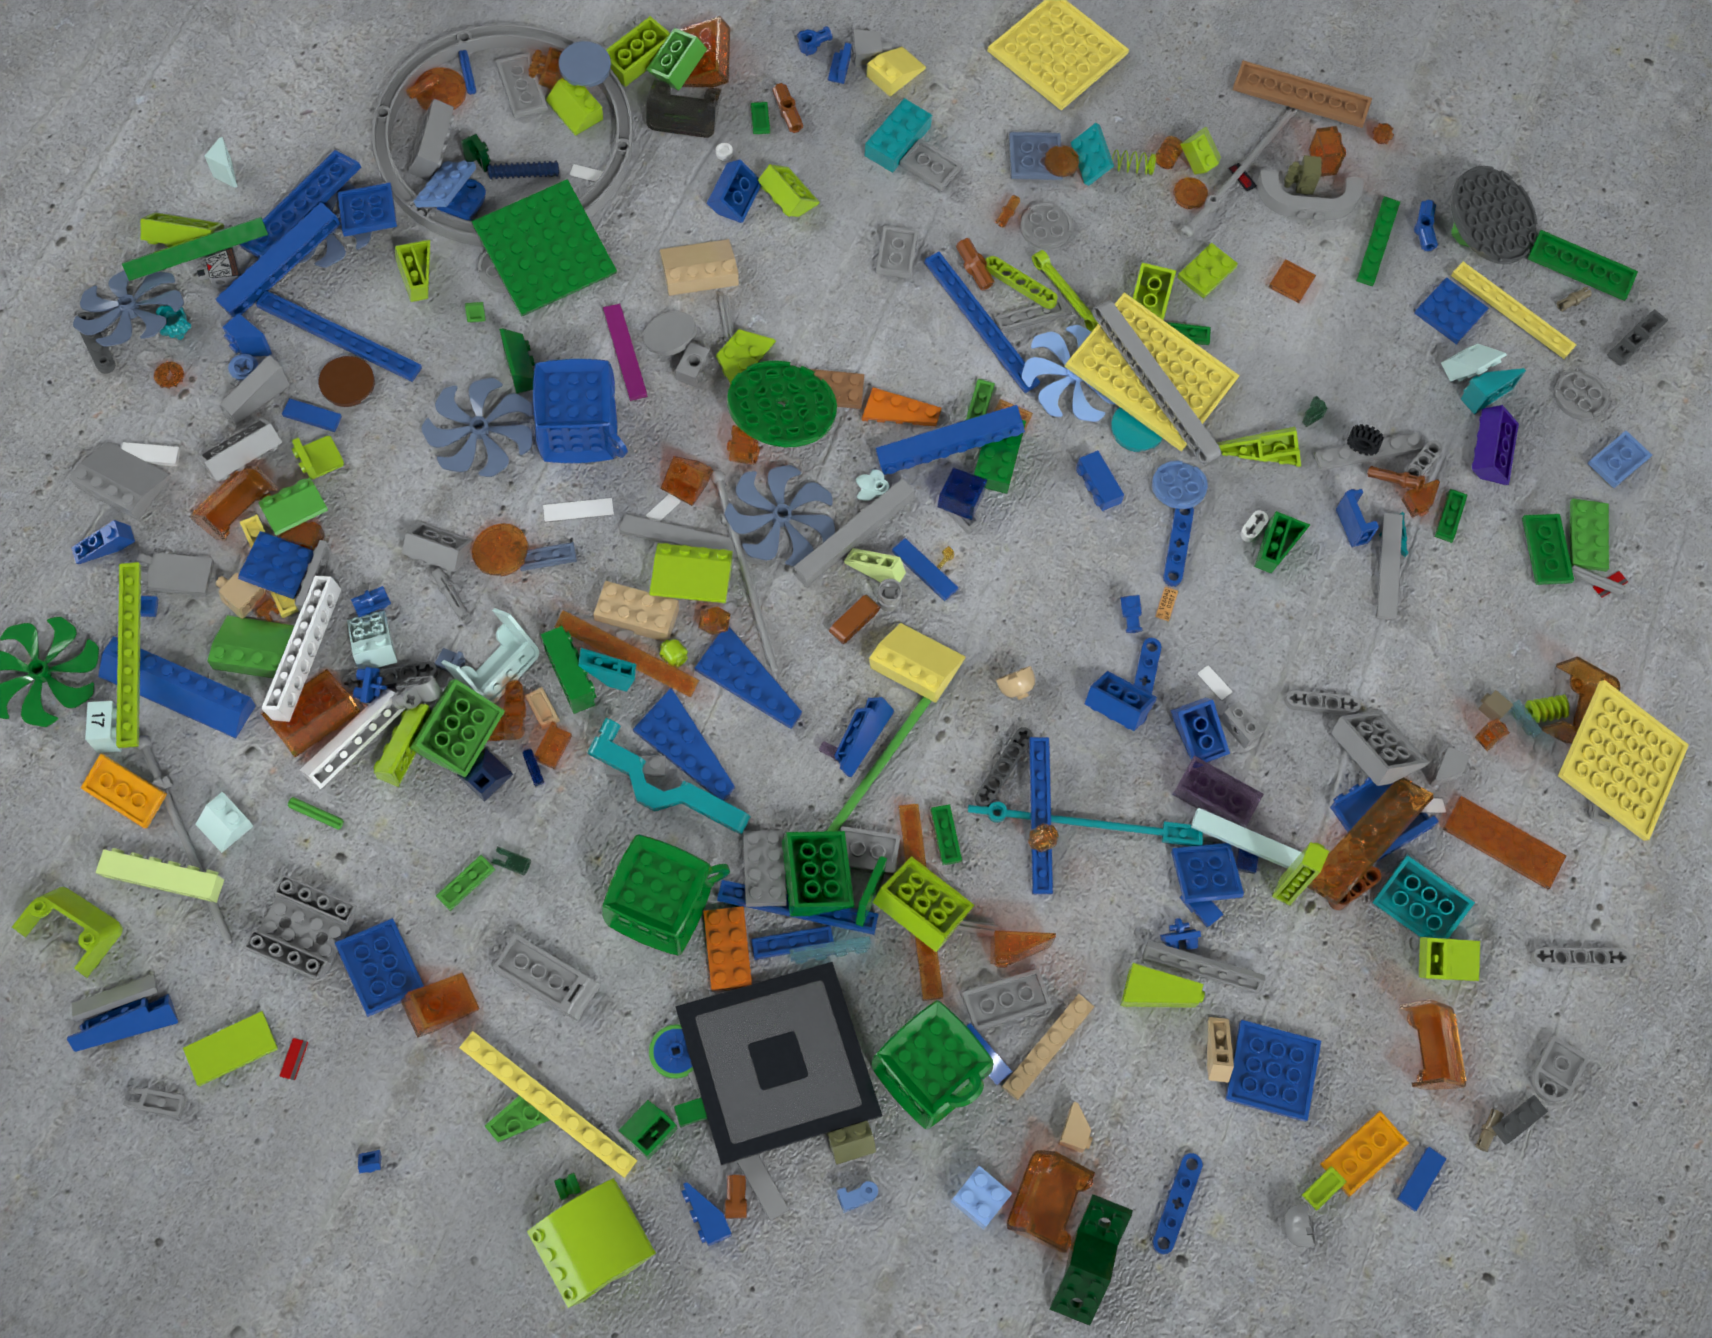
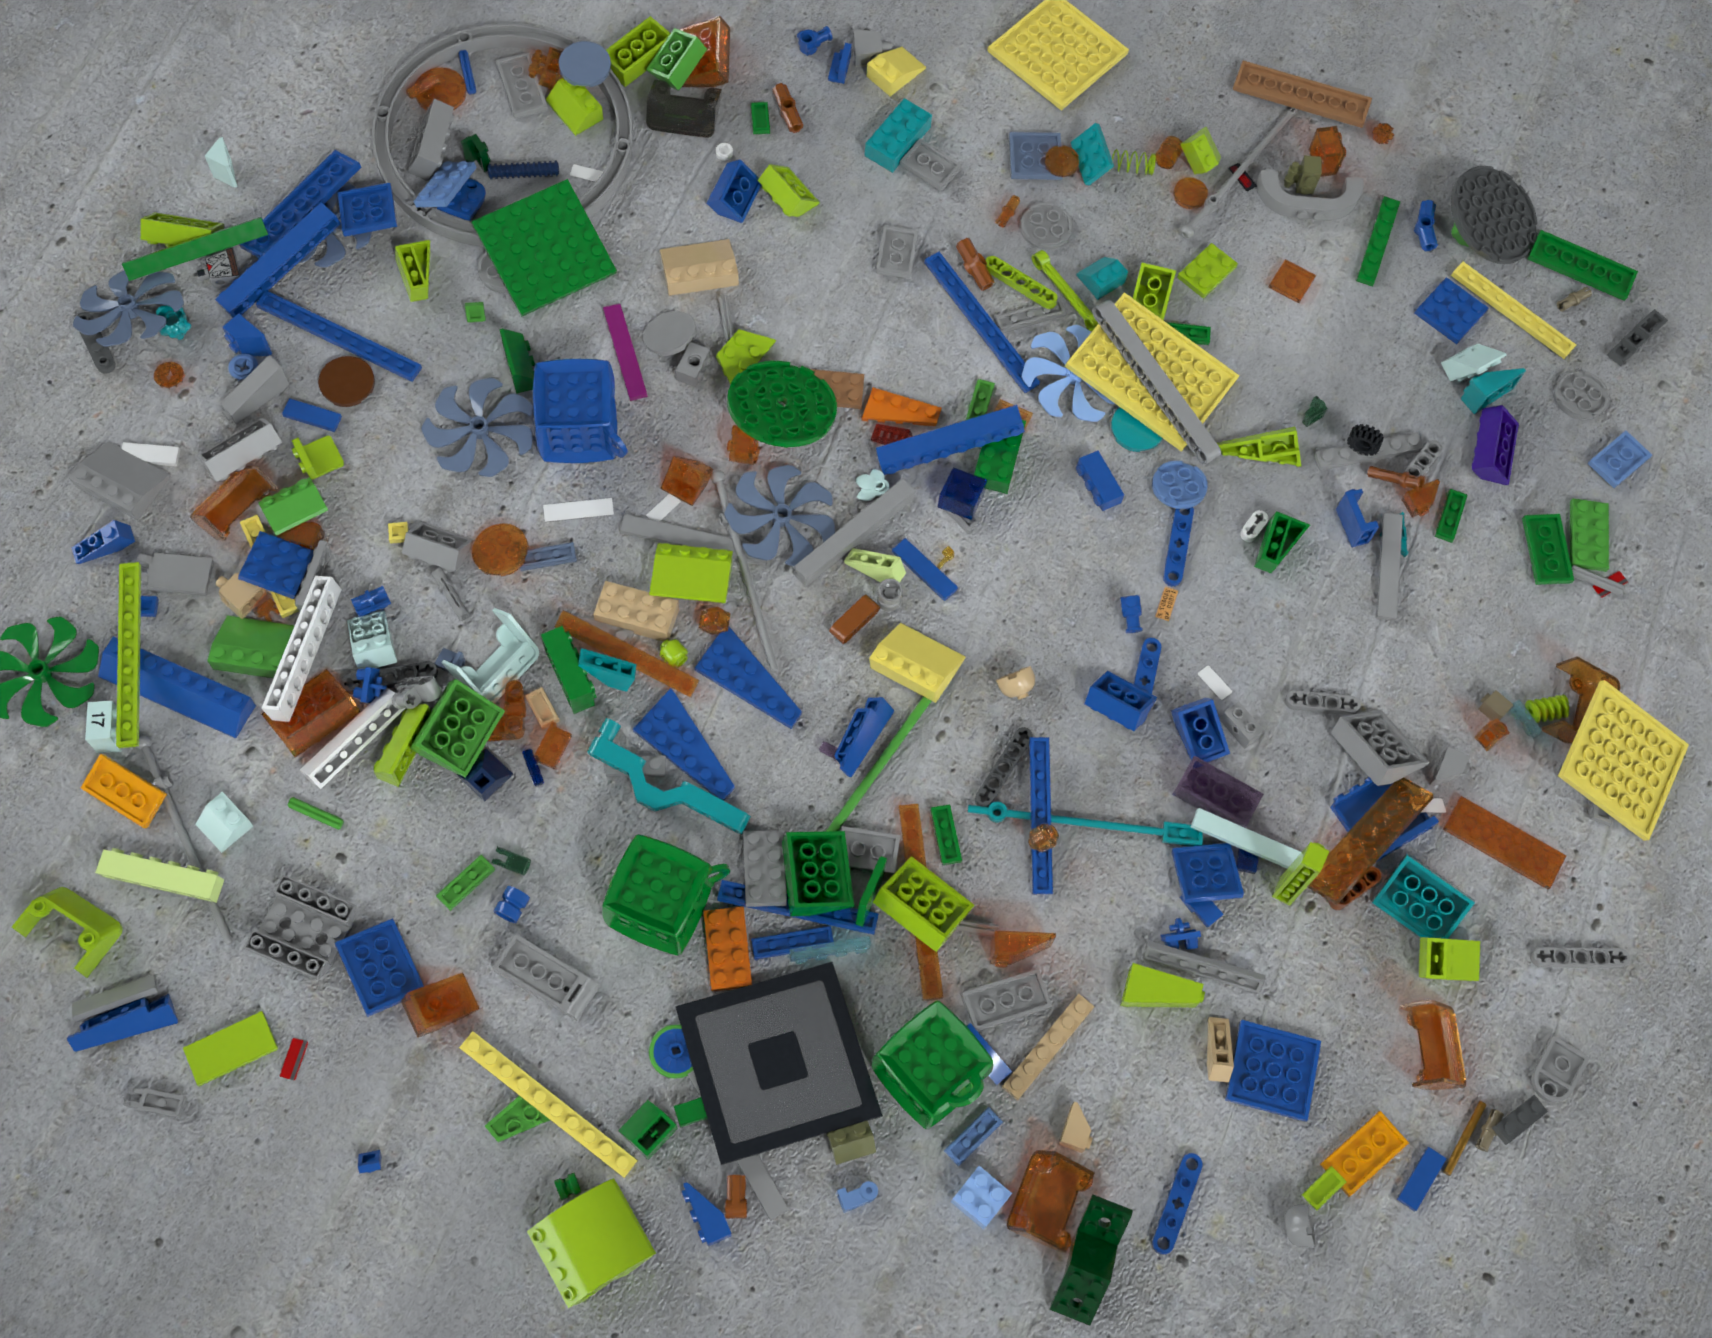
none -> light yellow plate [388,522,409,544]
none -> blue wheel [493,886,530,924]
none -> clear red slope [871,424,913,445]
none -> medium blue tile [944,1107,1003,1167]
none -> teal slope [1076,257,1128,300]
none -> pearl gold bar [1443,1101,1487,1176]

